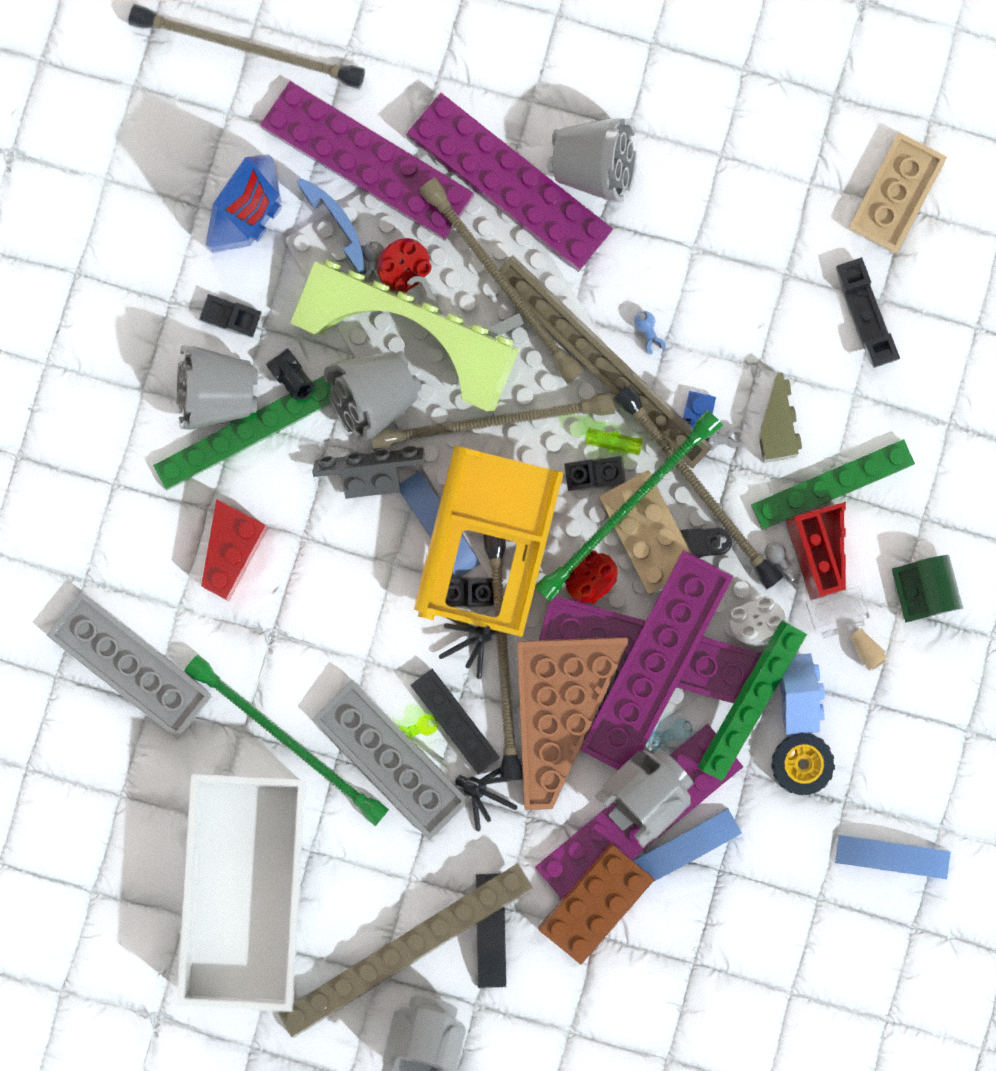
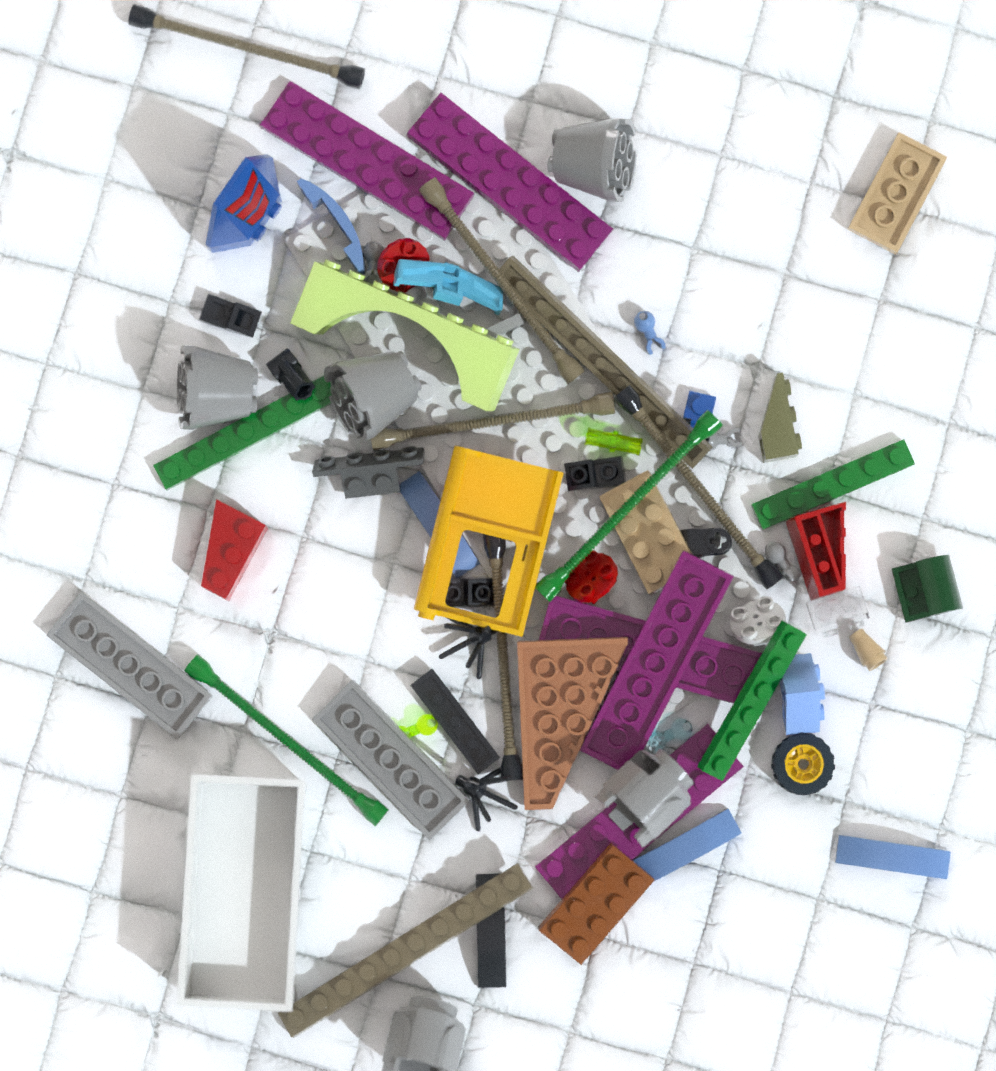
black slope [836,257,900,368] -> none
none -> medium azure plate [394,259,503,316]

